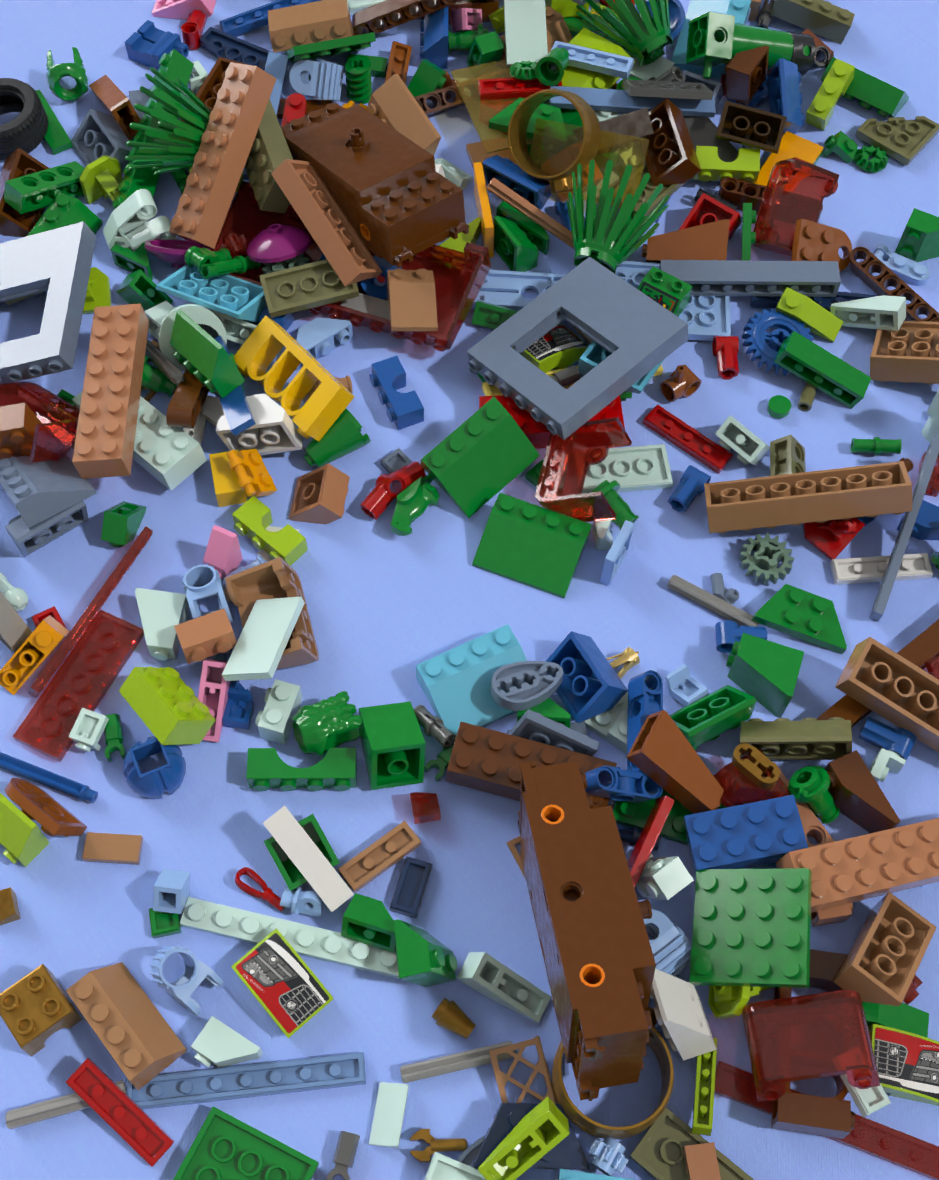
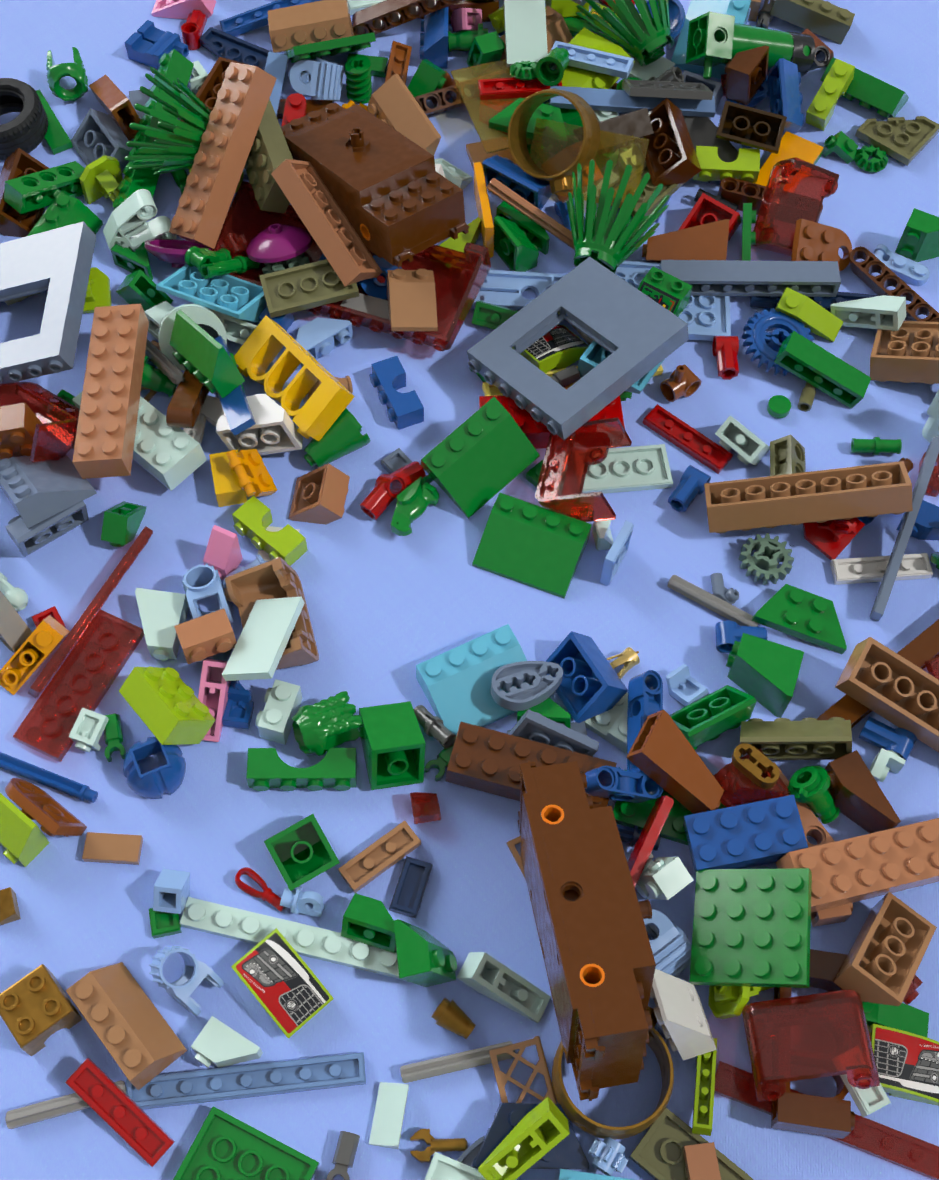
white tile [263,806,354,912] -> none
green piece [584,480,639,530] -> none

